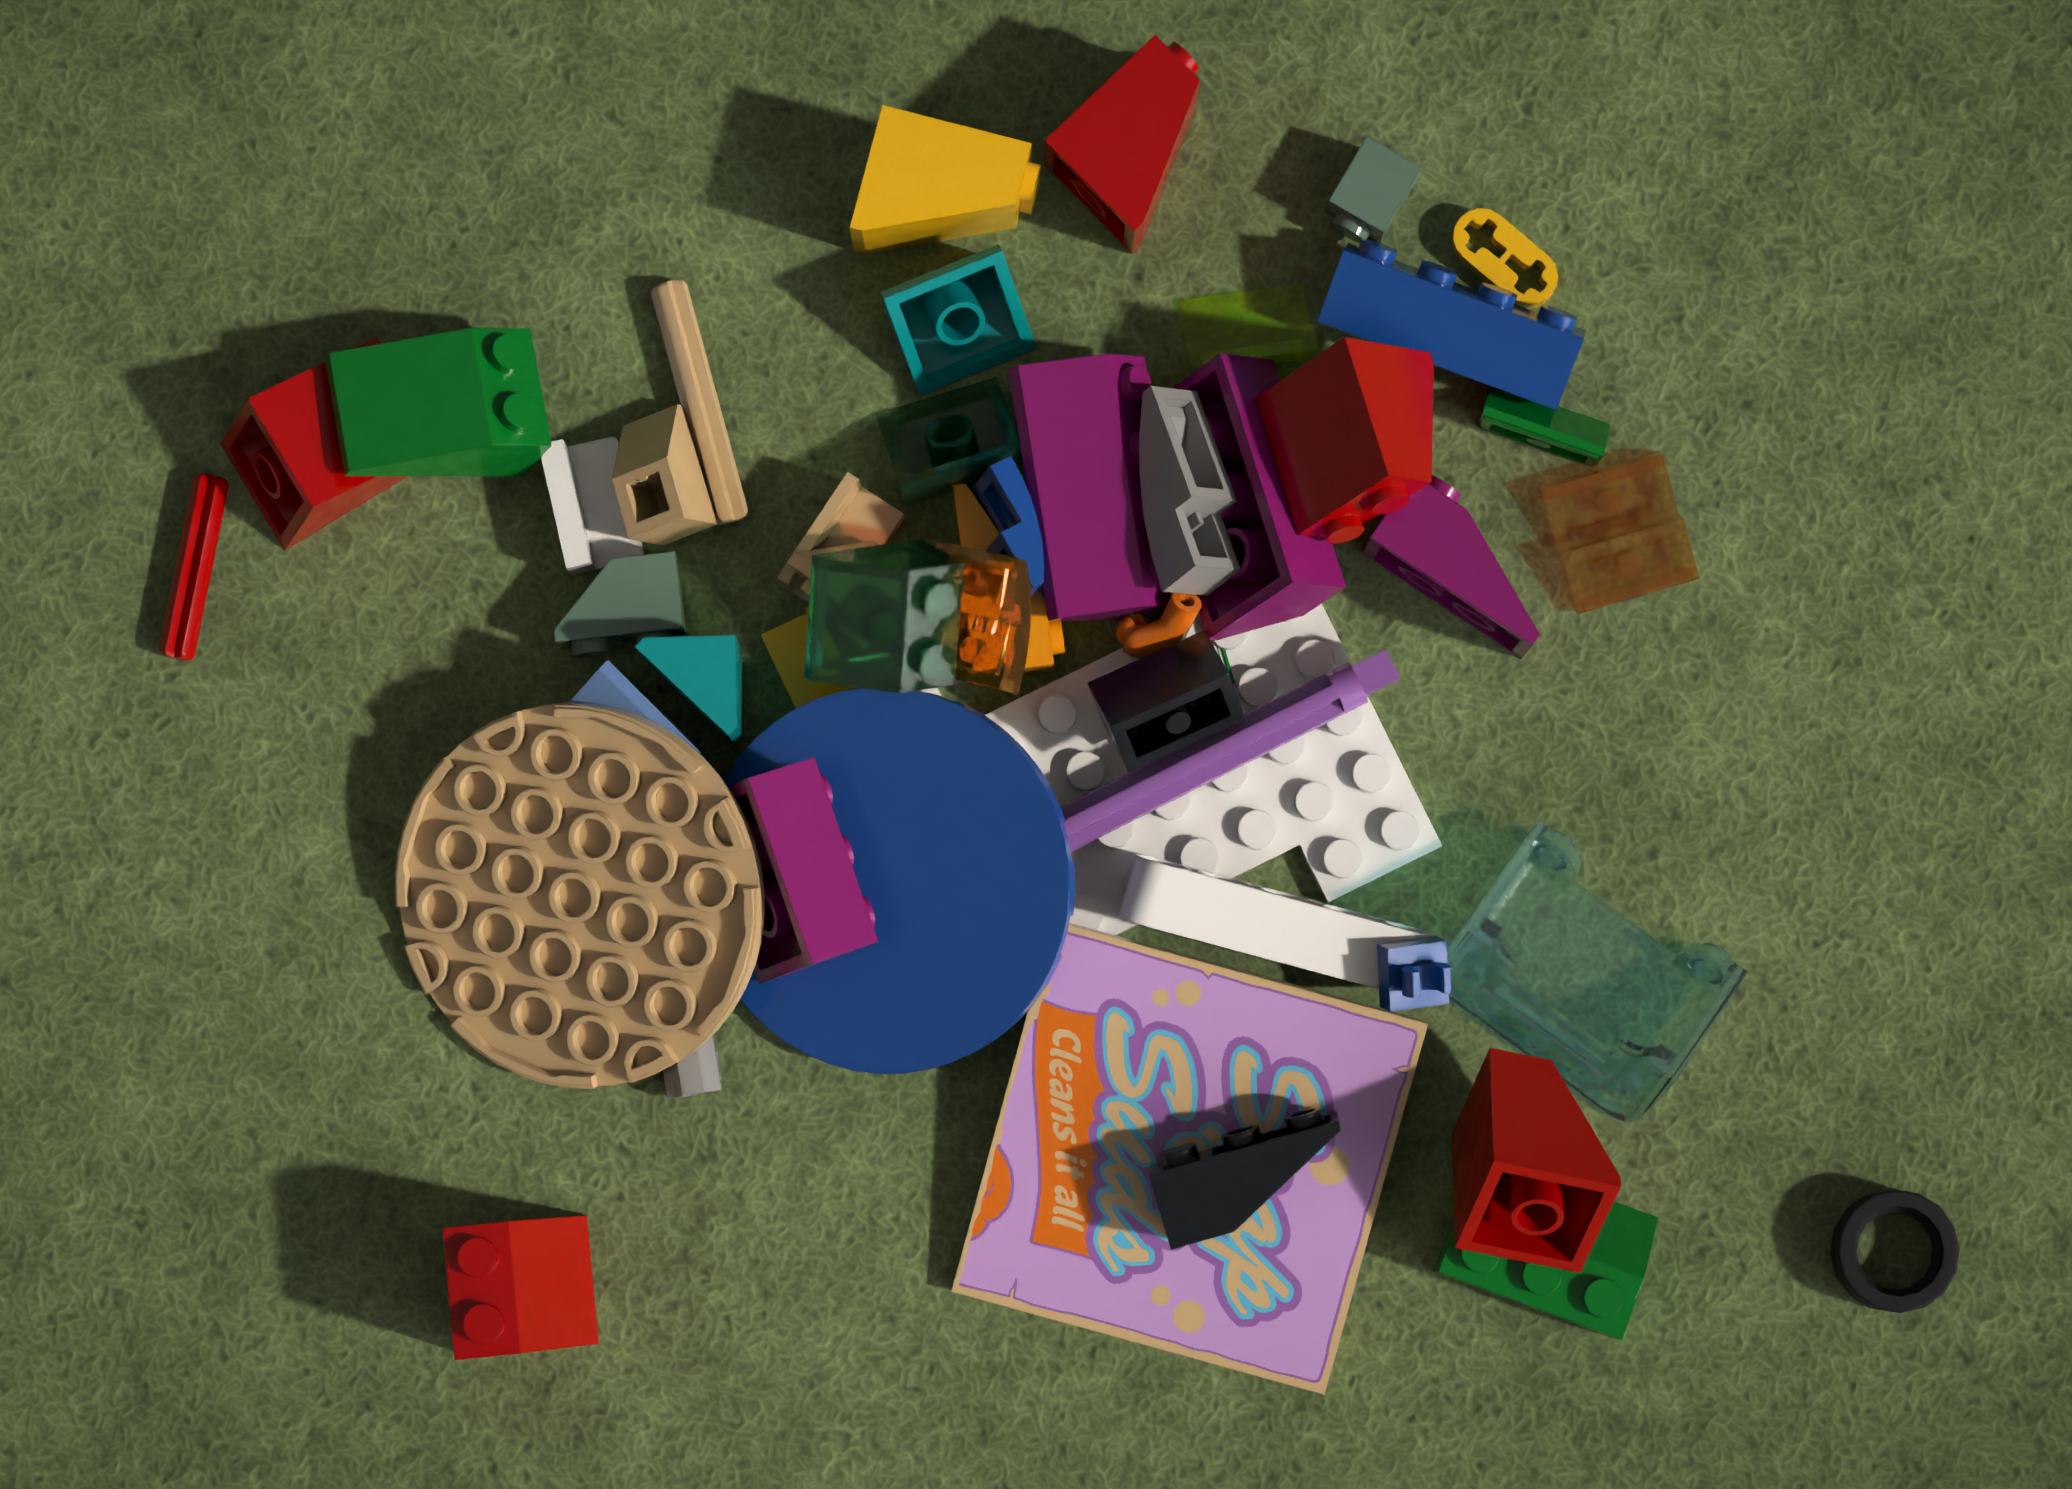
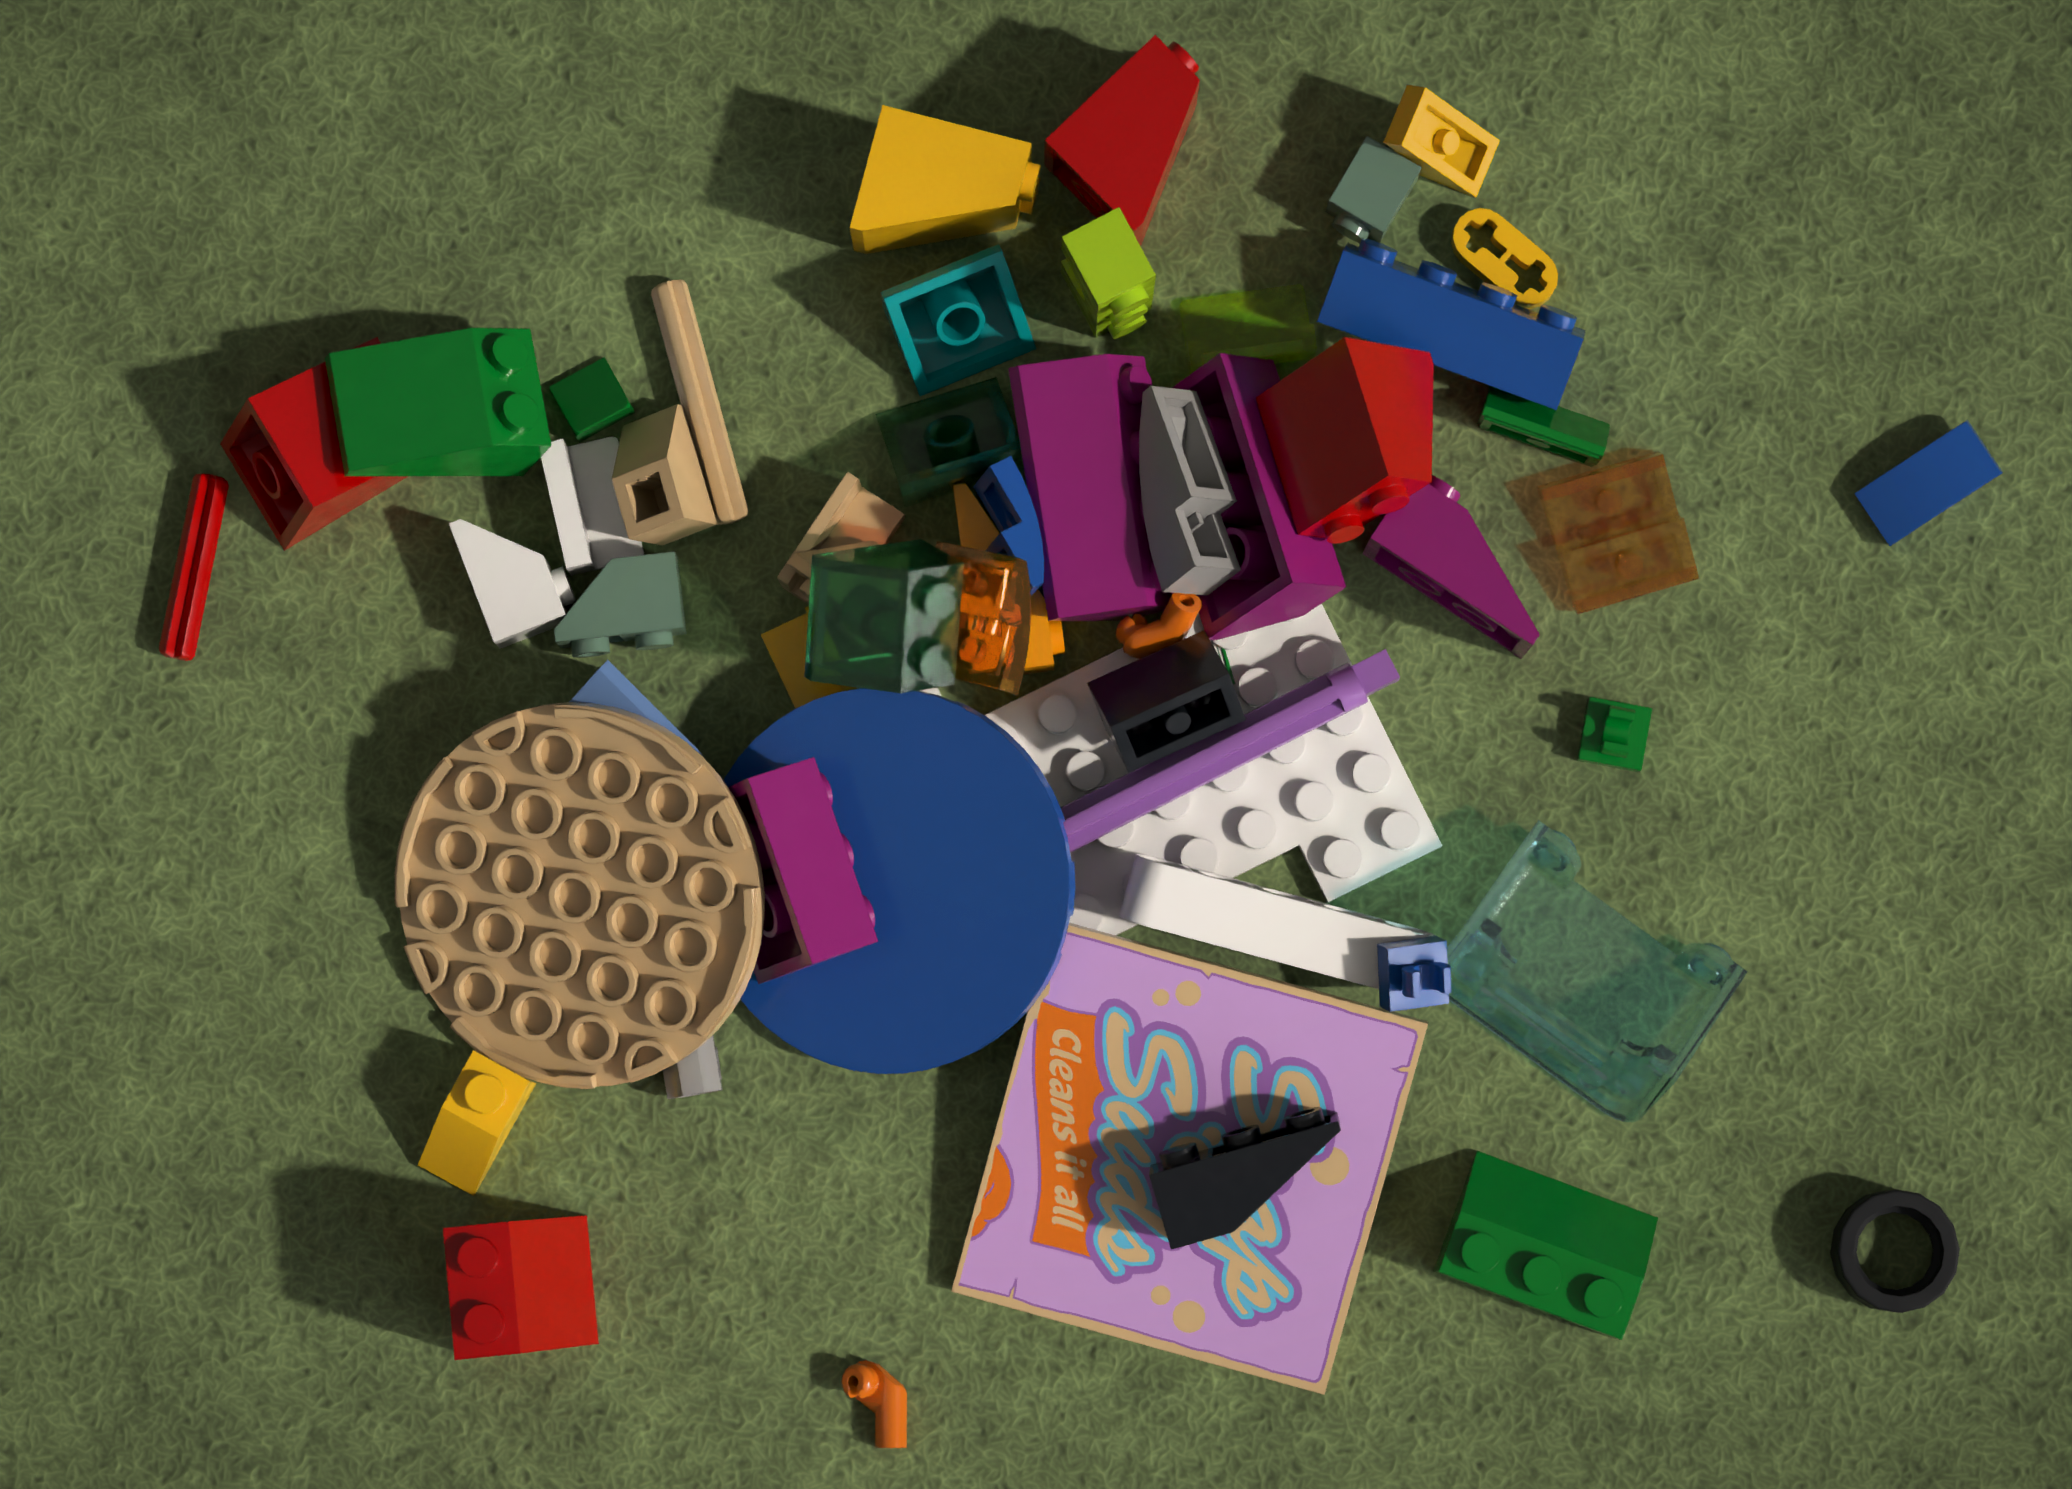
teal slope [635,635,744,747] -> none
red slope [1451,1048,1621,1273] -> none
none -> yellow slope [418,1050,536,1196]
none -> white slope [449,519,576,649]
none -> green slope [549,357,635,443]
none -> orange arm [841,1360,907,1448]
none -> lime arch [1060,207,1156,339]
none -> yellow slope [1383,85,1500,198]
none -> green tile [1577,697,1652,772]
none -> blue slope [1854,420,2003,546]

